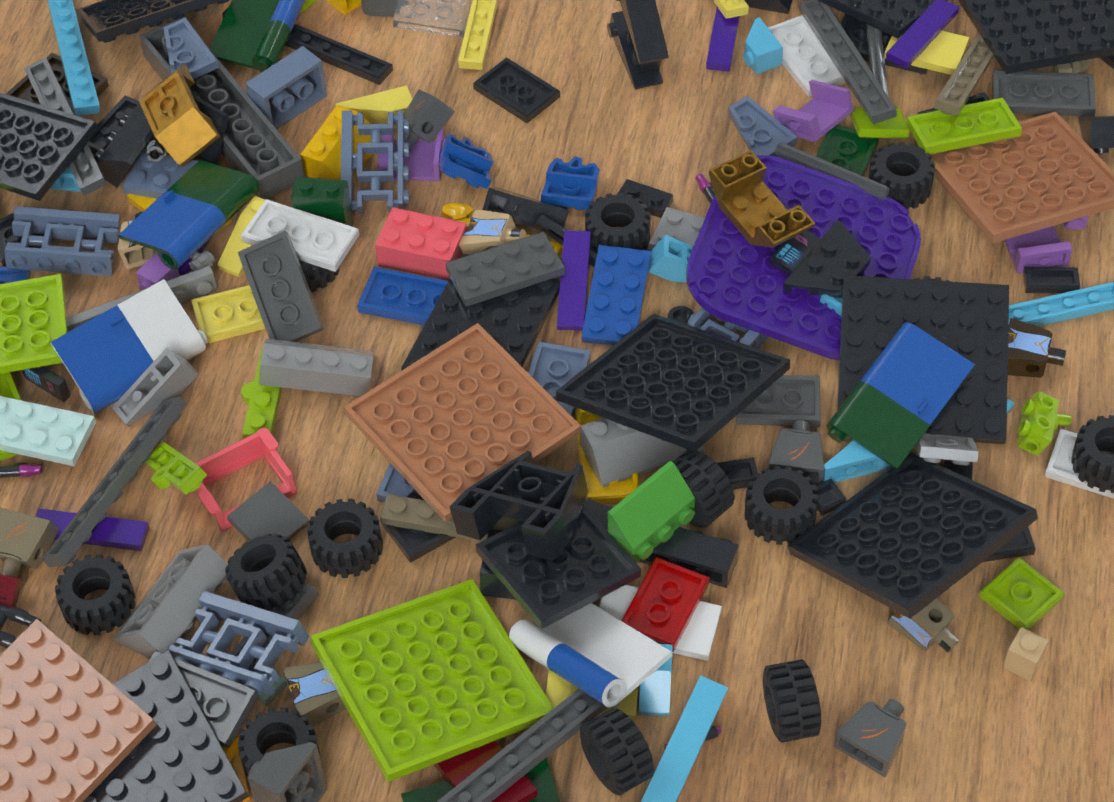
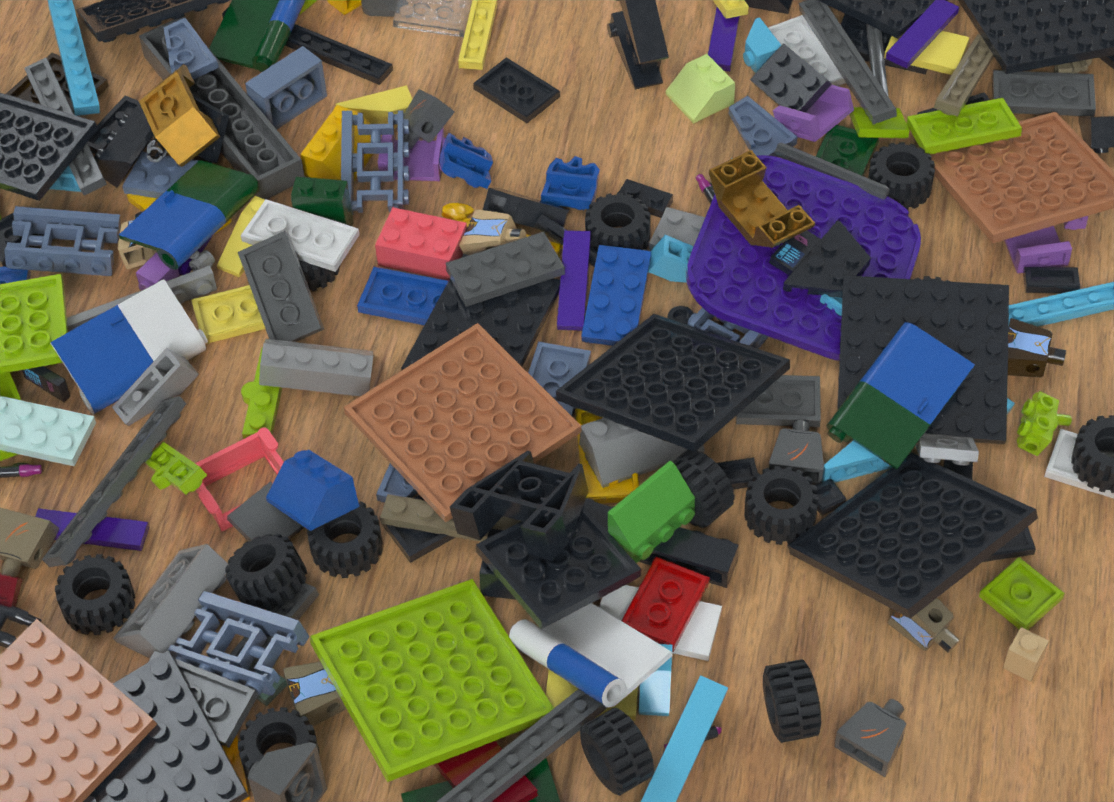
none -> blue slope [266,449,360,531]
none -> yellowish green slope [666,54,735,124]
none -> black plate [750,43,832,113]

